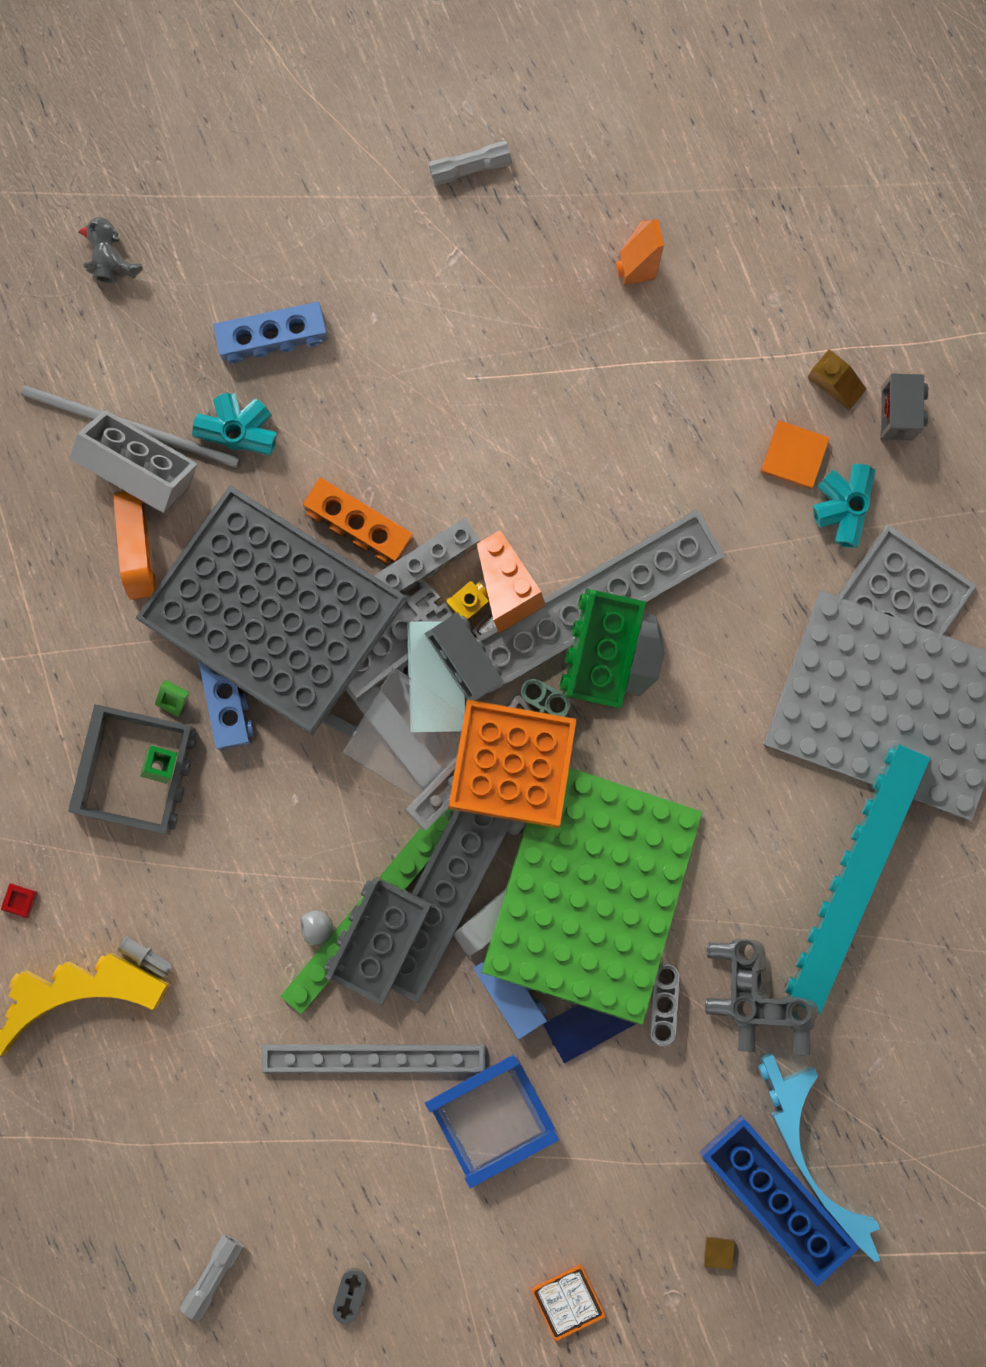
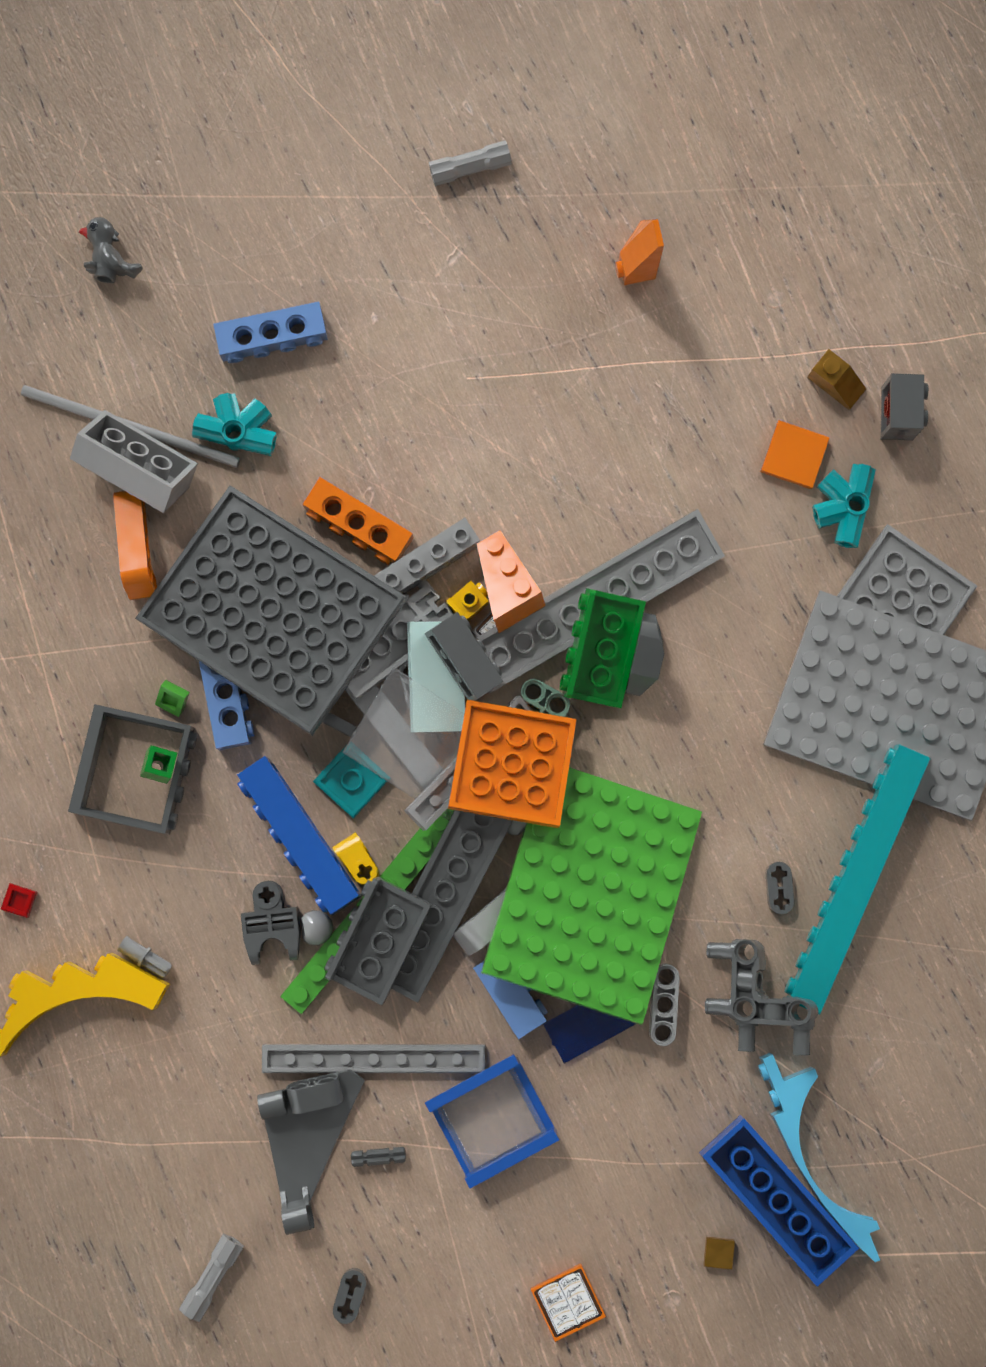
none -> blue brick [237,756,362,915]
none -> dark grey piece [241,881,301,965]
none -> dark grey panel [257,1069,365,1235]
none -> teal tile [313,741,391,819]
none -> yellow piece [332,832,379,885]
none -> dark grey axle [351,1147,406,1167]
none -> dark grey beam [765,862,794,914]

